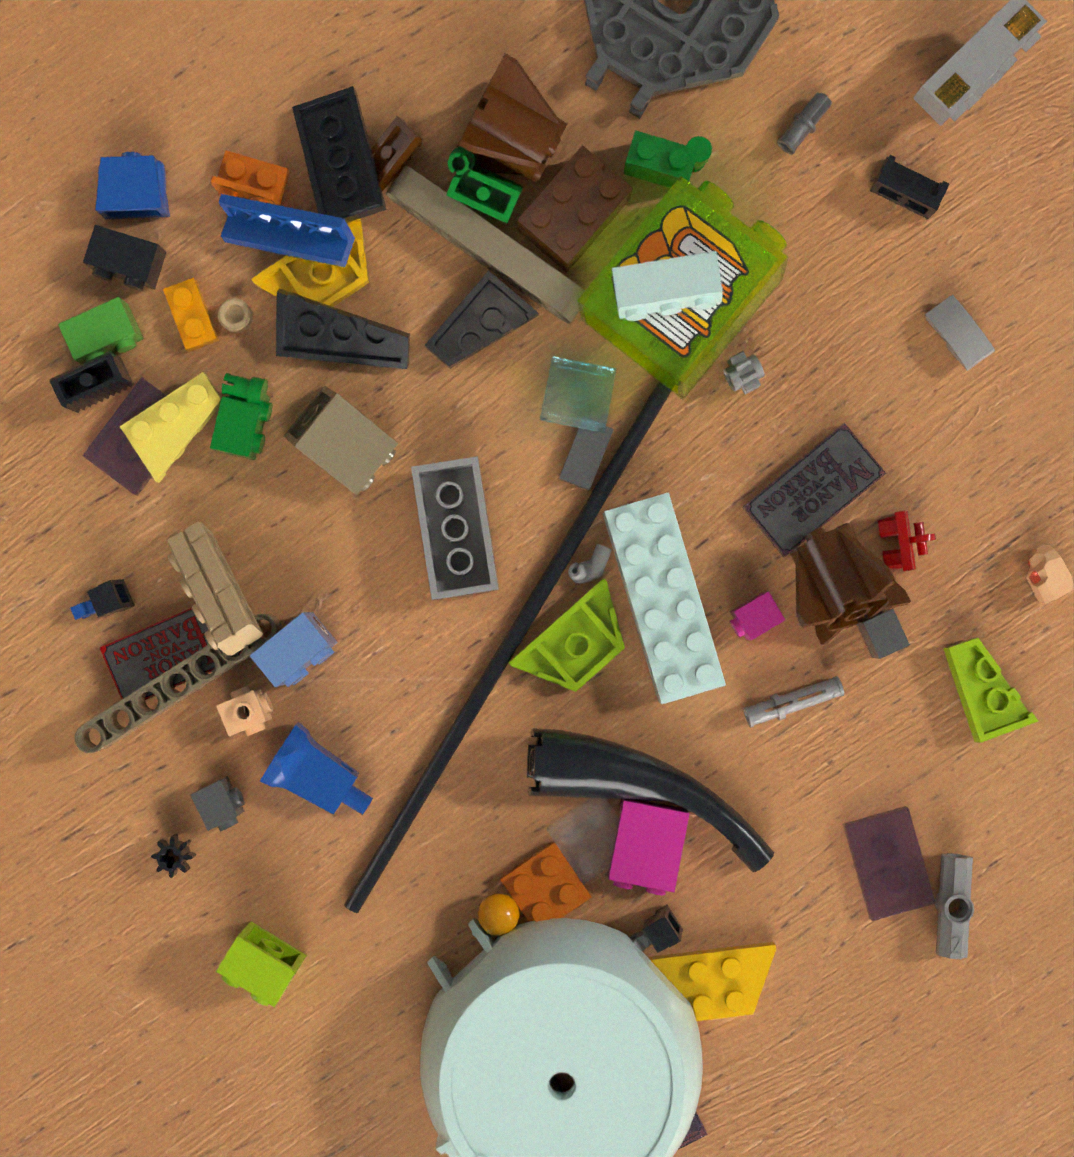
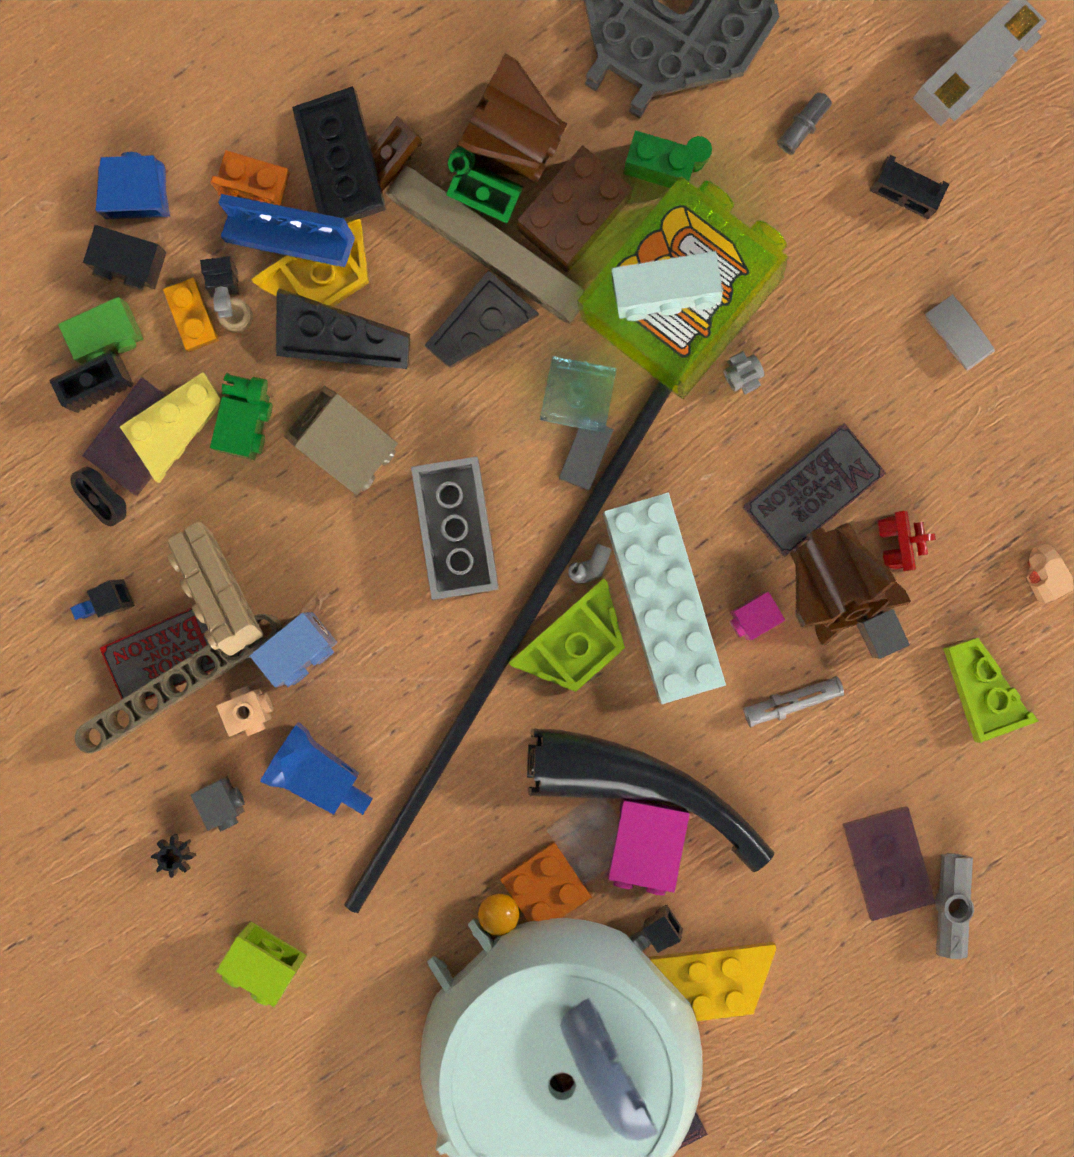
none -> black plate [70,467,126,526]
none -> black piece [200,256,239,318]
none -> sand blue brick [560,998,658,1140]

